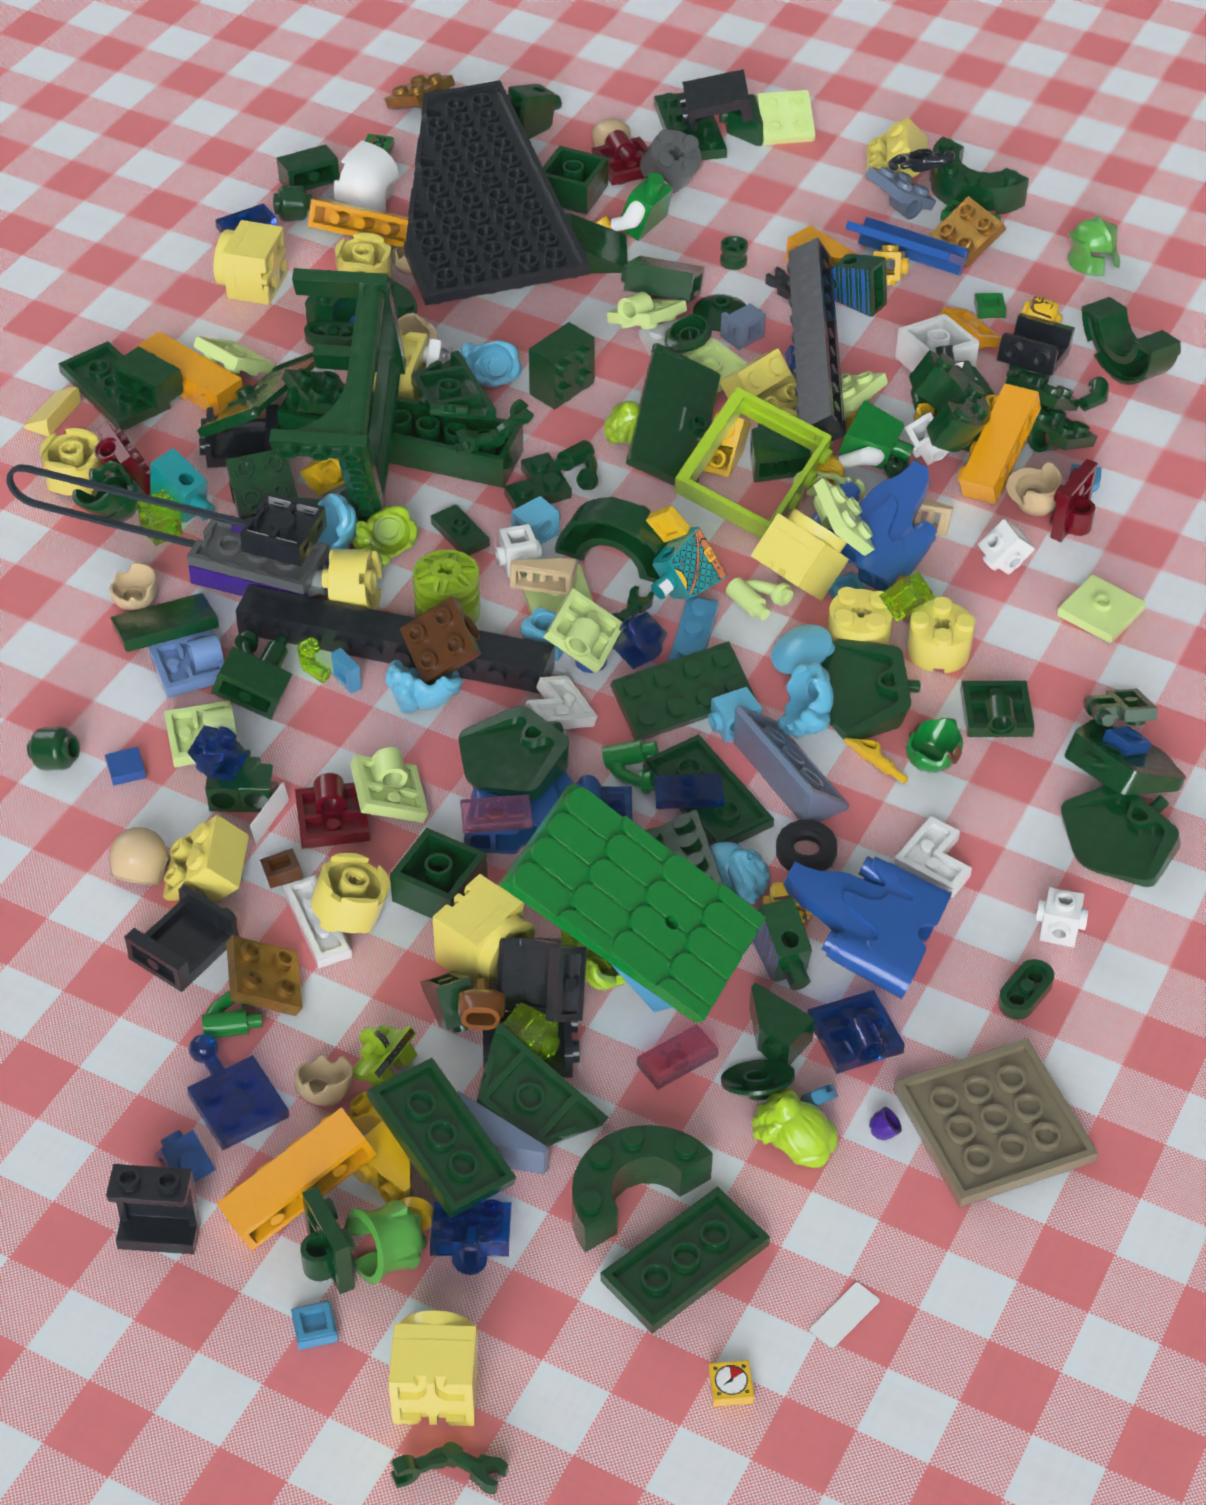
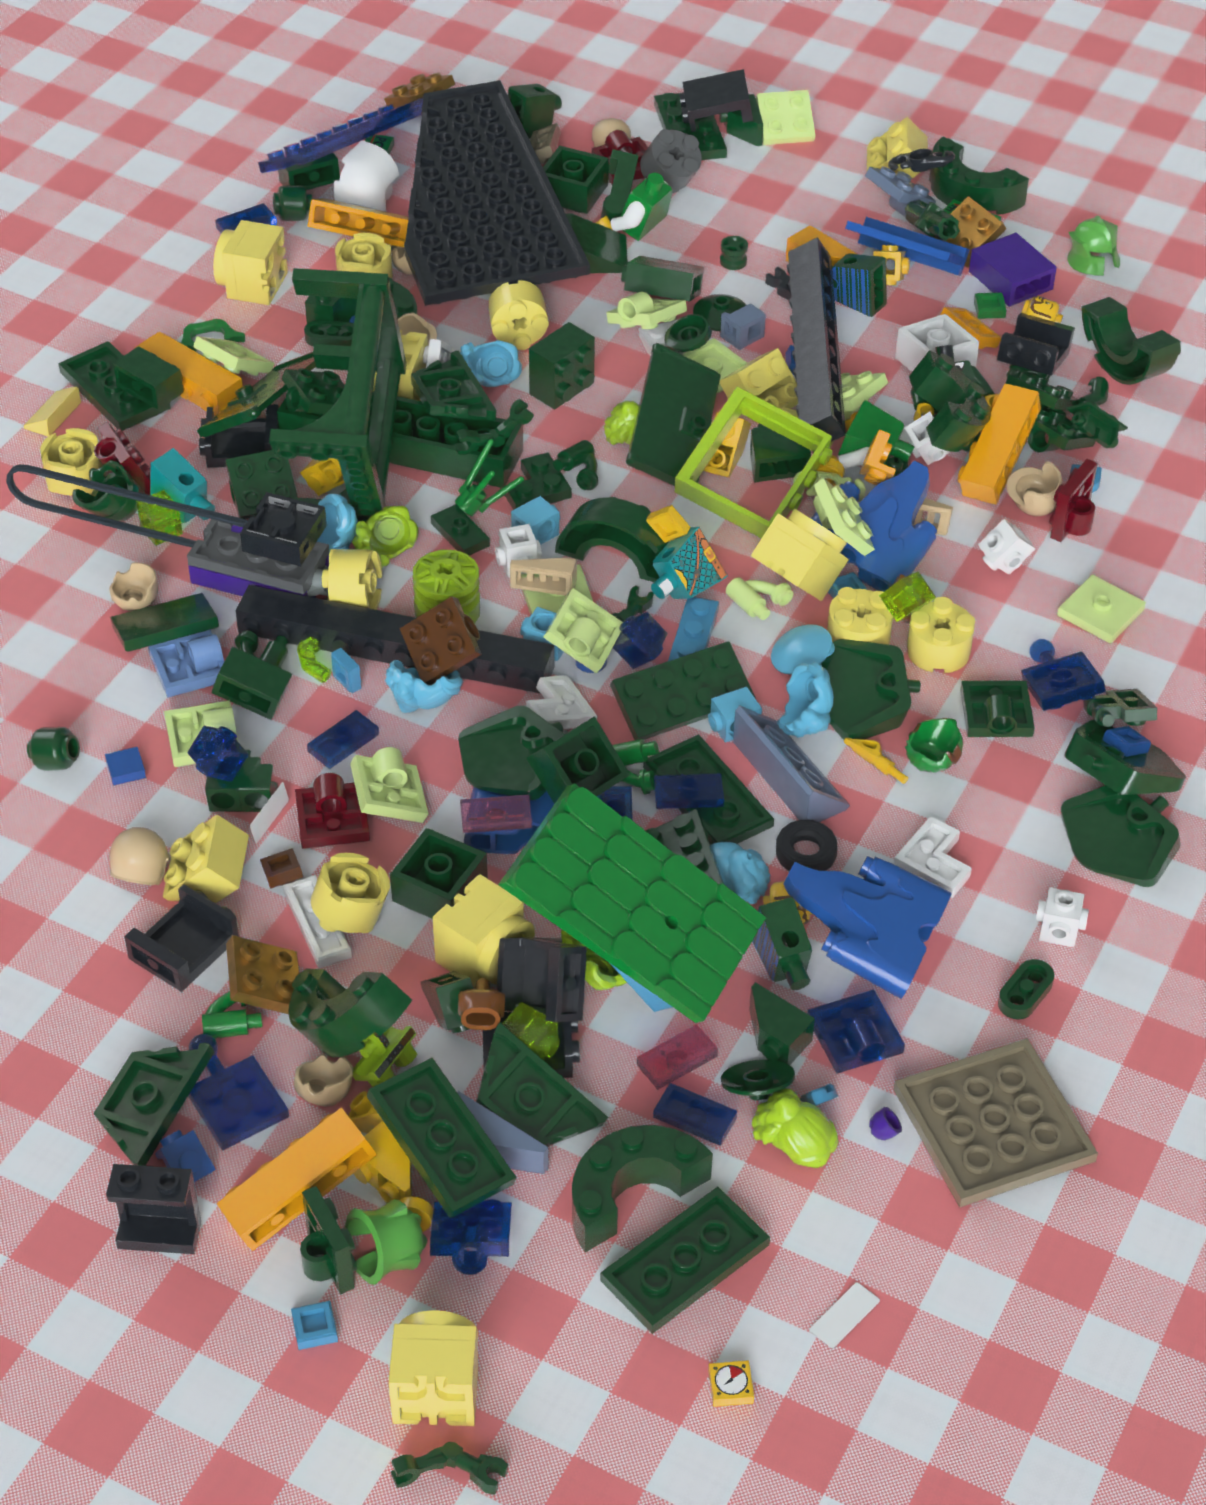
none -> dark green wing [94,1043,215,1166]
none -> green helmet [180,319,245,352]
none -> clear blue plate [258,97,423,173]
none -> dark green brick [288,968,412,1057]
none -> clear blue plate [307,710,379,769]
none -> green plant [455,439,524,516]
none -> light yellow brick [488,280,549,350]
none -> dark green brick [526,716,630,804]
none -> dark tan plate [530,123,561,164]
none -> dark green leg [601,149,639,221]
none -> clear blue plate [653,1083,738,1146]
none -> light orange bracket [859,429,896,485]
none -> dark green piece [905,200,960,241]
none -> dark purple brick [969,232,1057,307]
none -> clear blue plate [1021,639,1106,711]
none -> dark green hinge [1067,401,1128,449]

